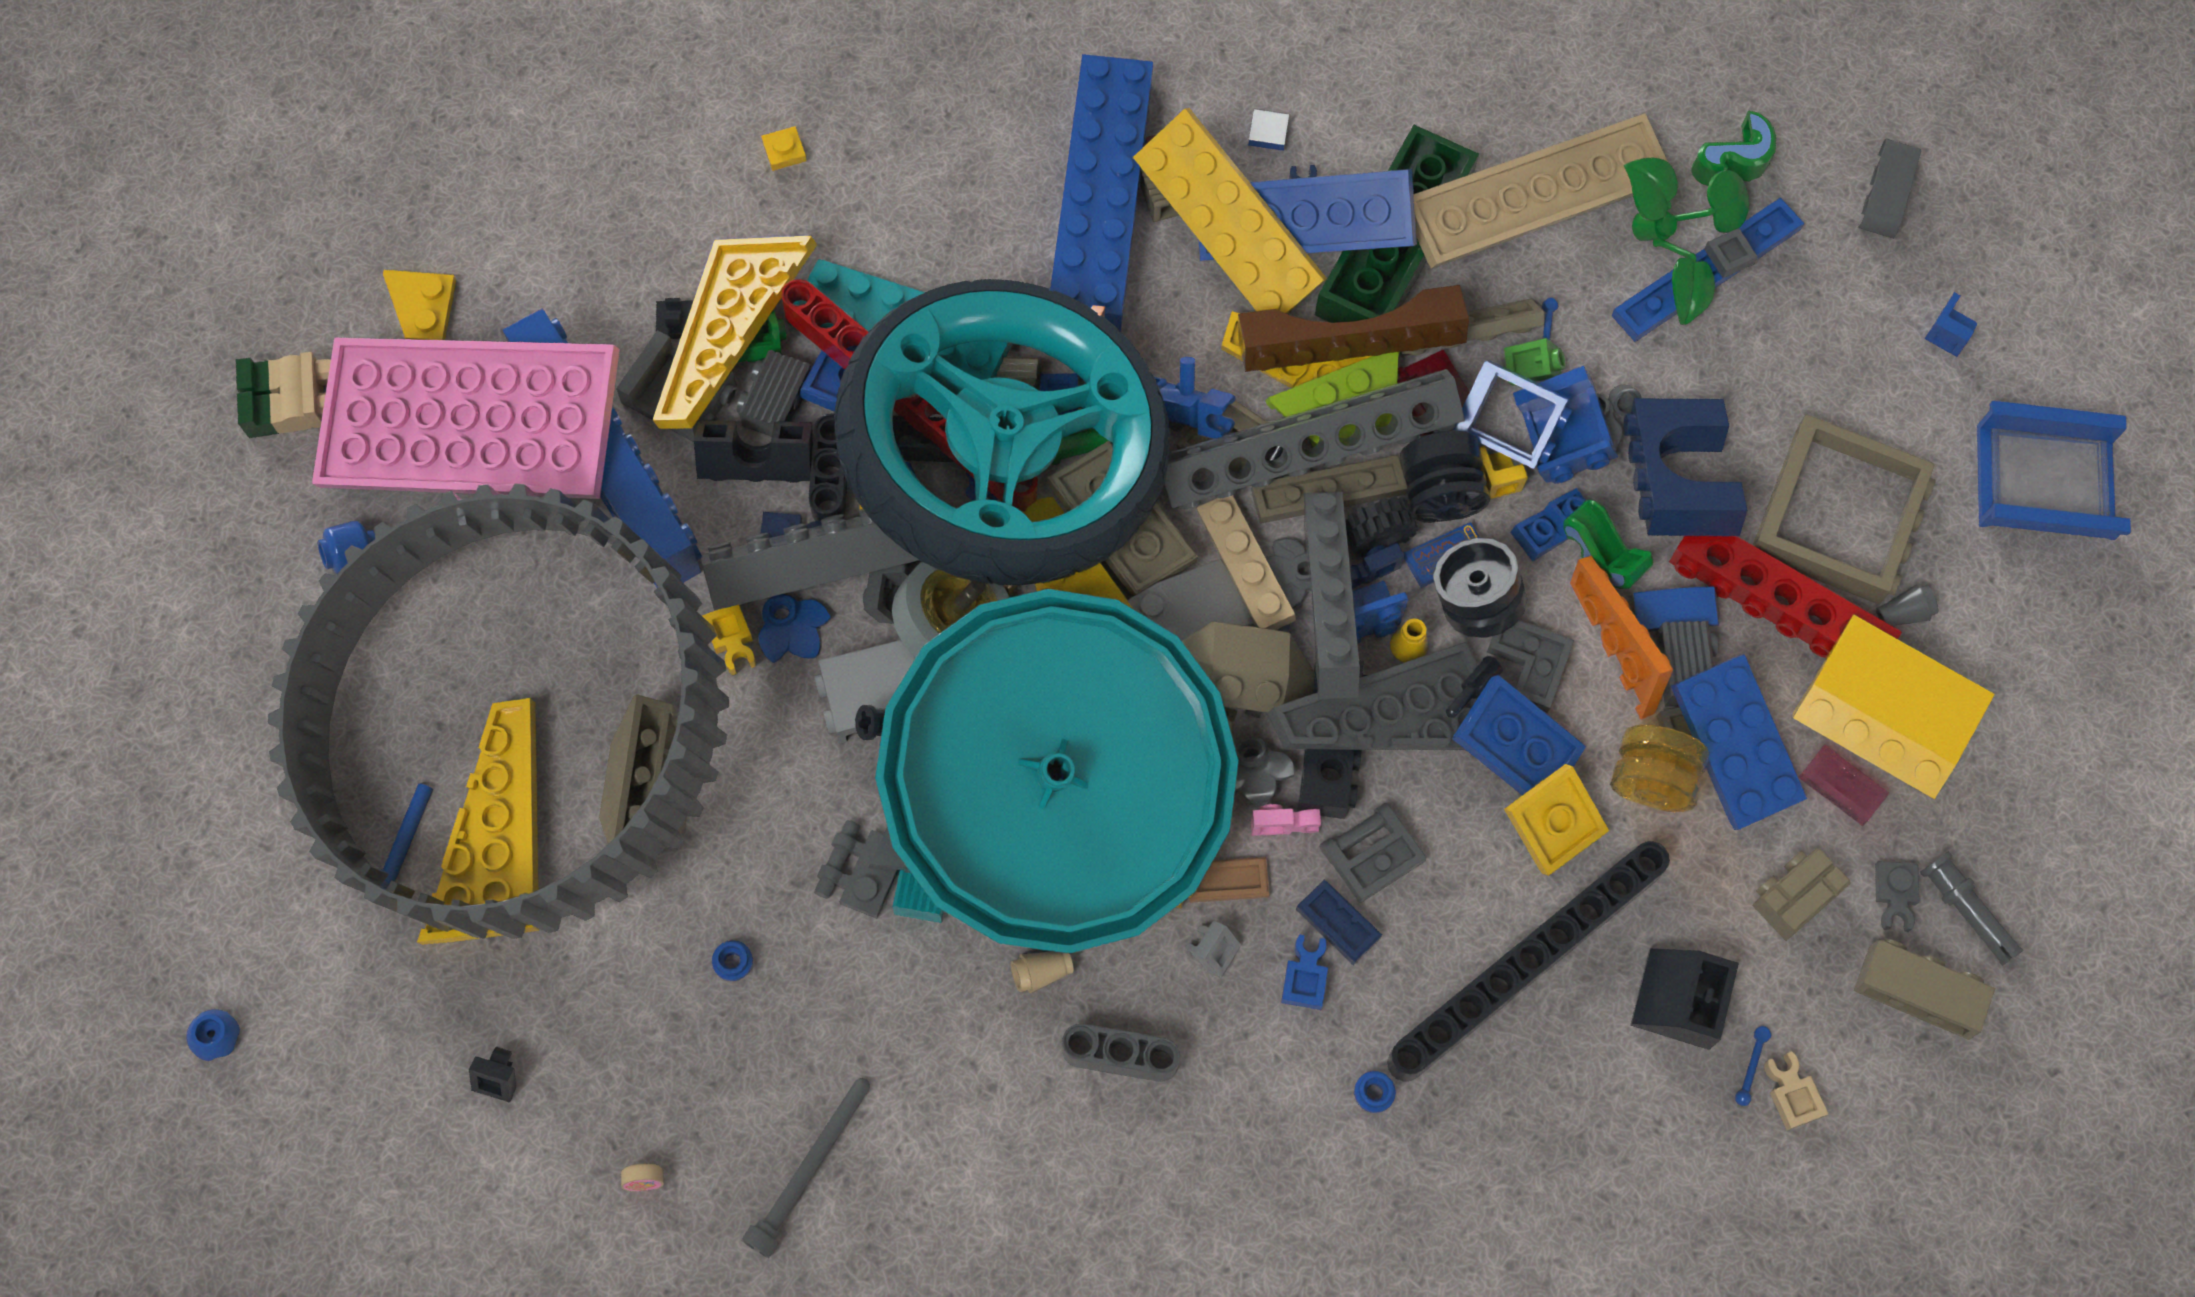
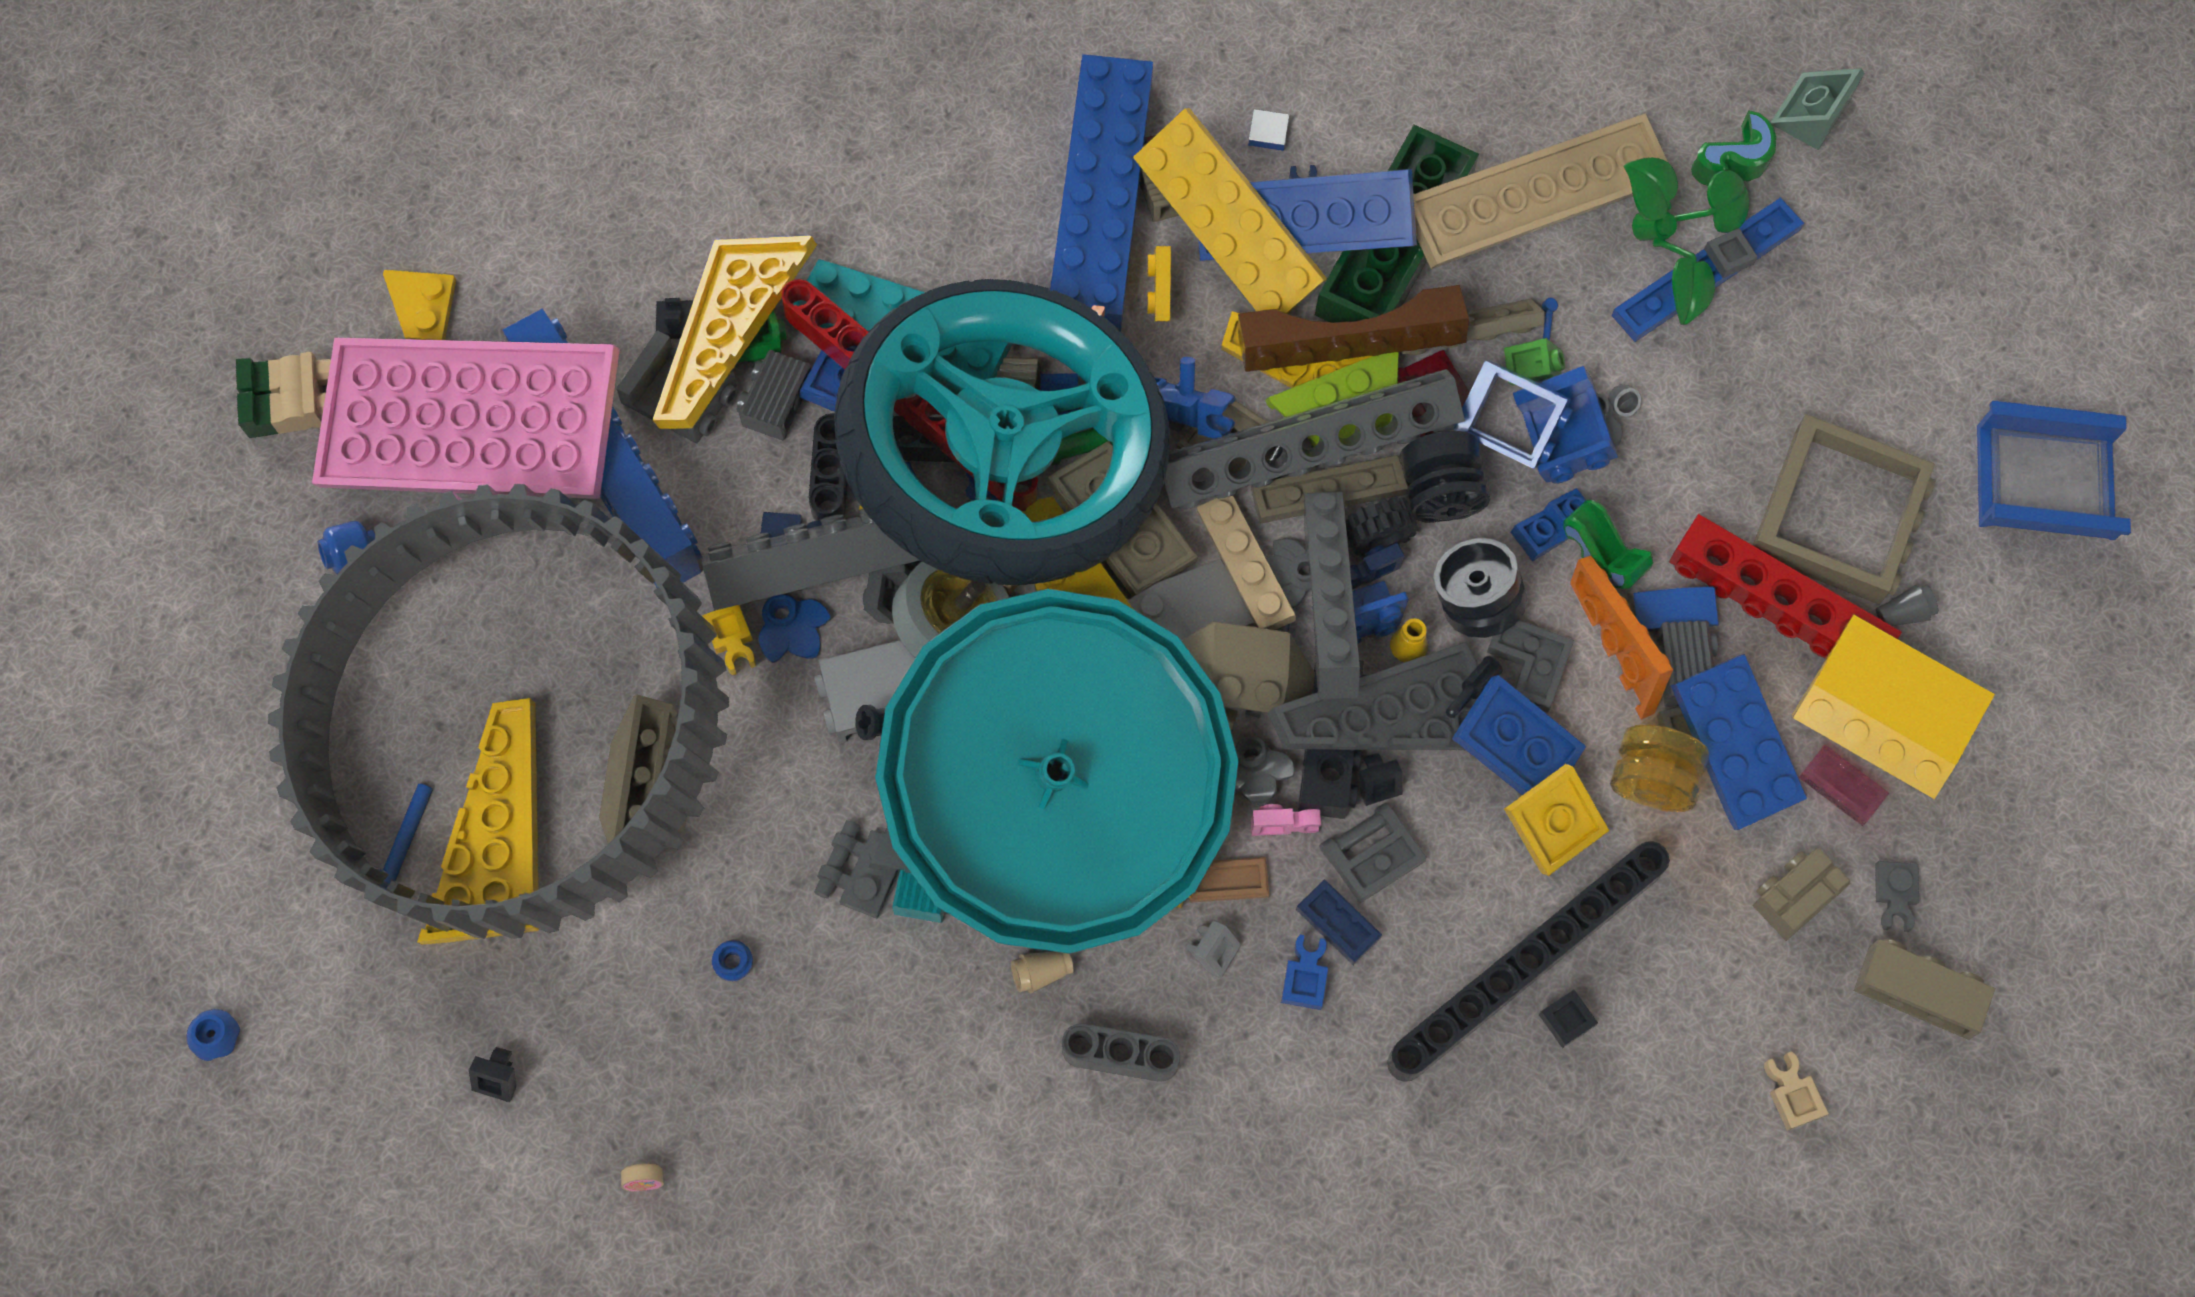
black arch [694,420,813,483] -> none
dark grey piece [741,1078,870,1258] -> none
yellow plate [761,126,807,171] -> none
blue plate [1354,1071,1396,1113] -> none
blue tile [1404,522,1480,588] -> none
yellow panel [1480,446,1528,499] -> none
dark blue arch [1623,398,1748,536] -> none
black slope [1630,948,1739,1050] -> none
blue hinge [1735,1026,1771,1106] -> none
dark grey beam [1858,138,1921,239] -> none
dark grey pin [1920,851,2023,966] -> none
blue panel [1925,292,1977,357] -> none
none -> yellow wing [1147,246,1171,322]
none -> black tile [1359,753,1403,806]
none -> black tile [1538,990,1598,1048]
none -> sand green slope [1771,68,1865,150]

